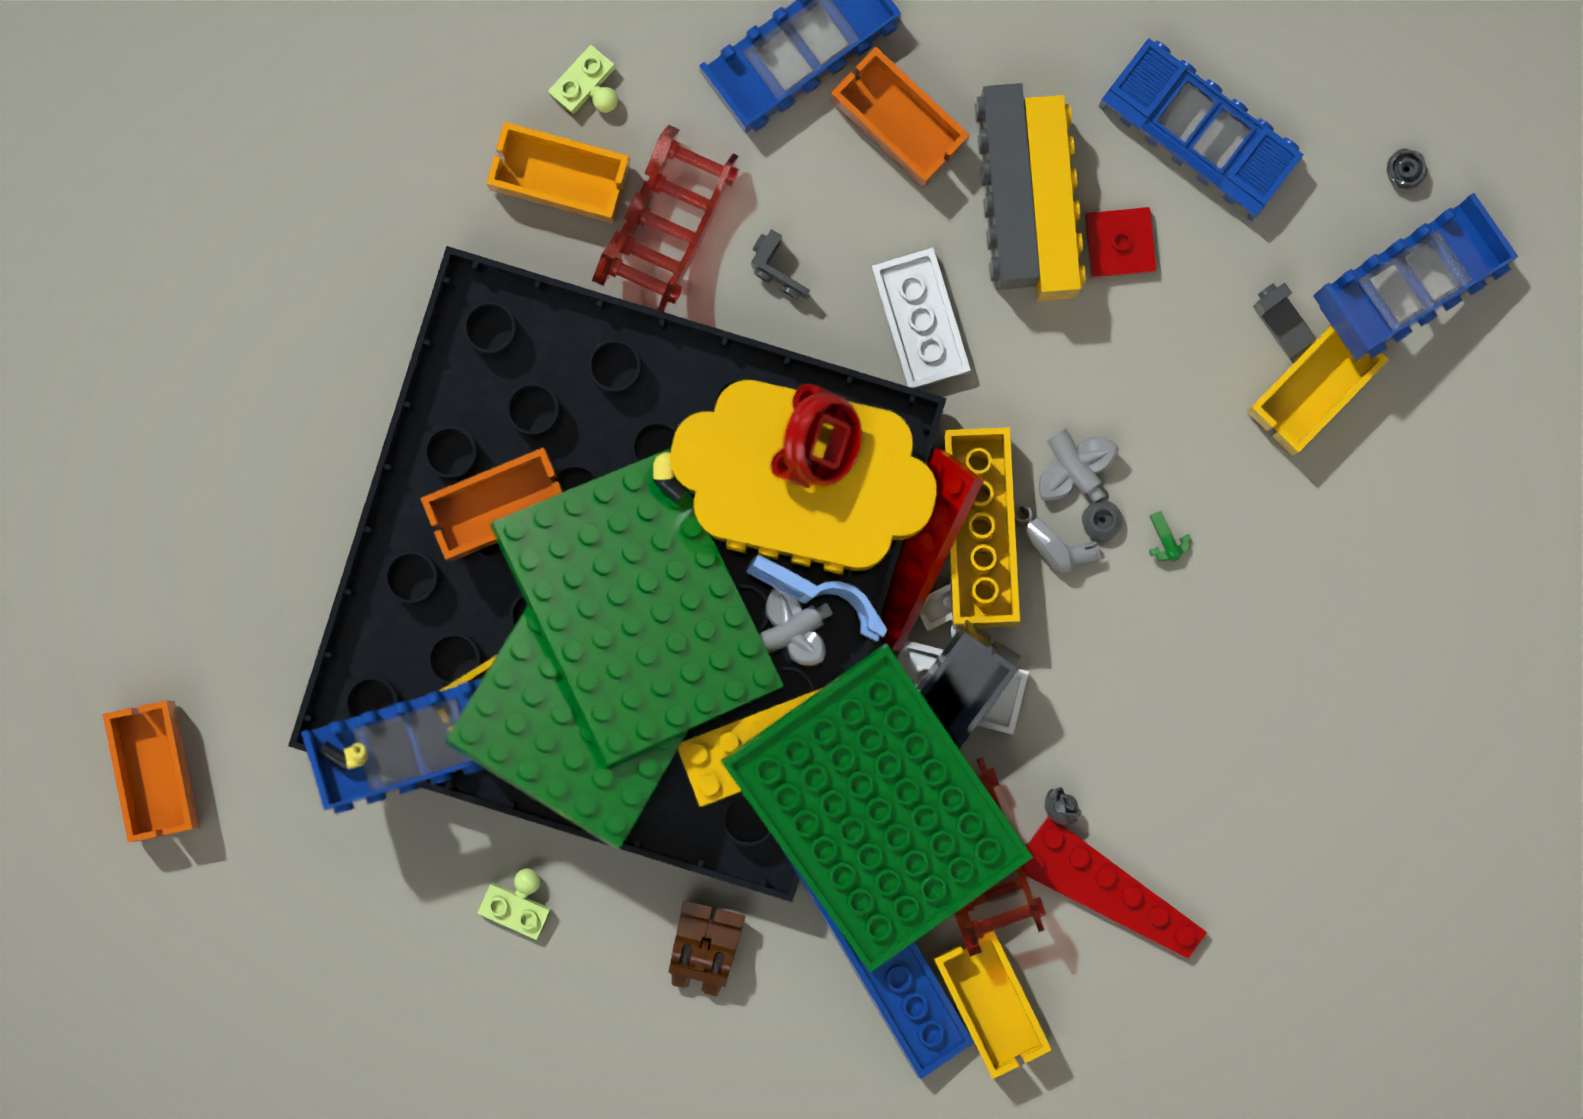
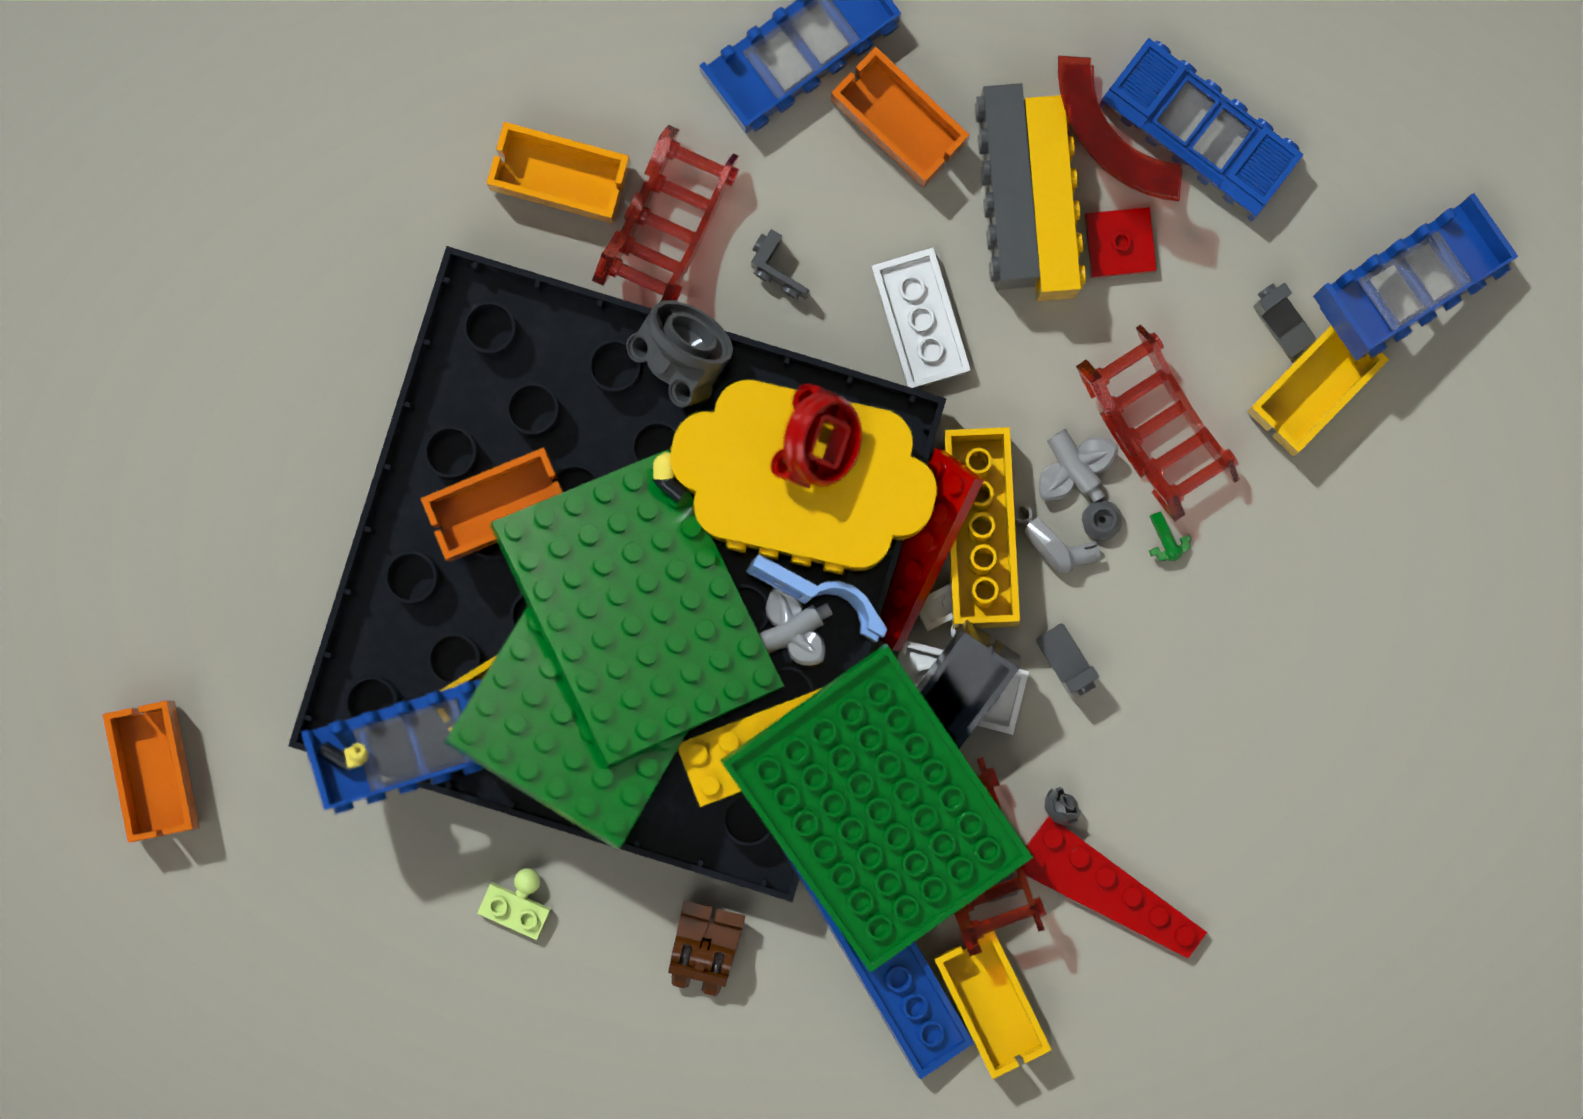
yellowish green plate [548,45,618,115] -> none
dark grey plate [1386,148,1428,189] -> none
none -> dark grey piece [626,300,733,407]
none -> dark grey bracket [1036,623,1100,696]
none -> clear red fence [1058,55,1182,202]
none -> clear red fence [1076,324,1240,521]

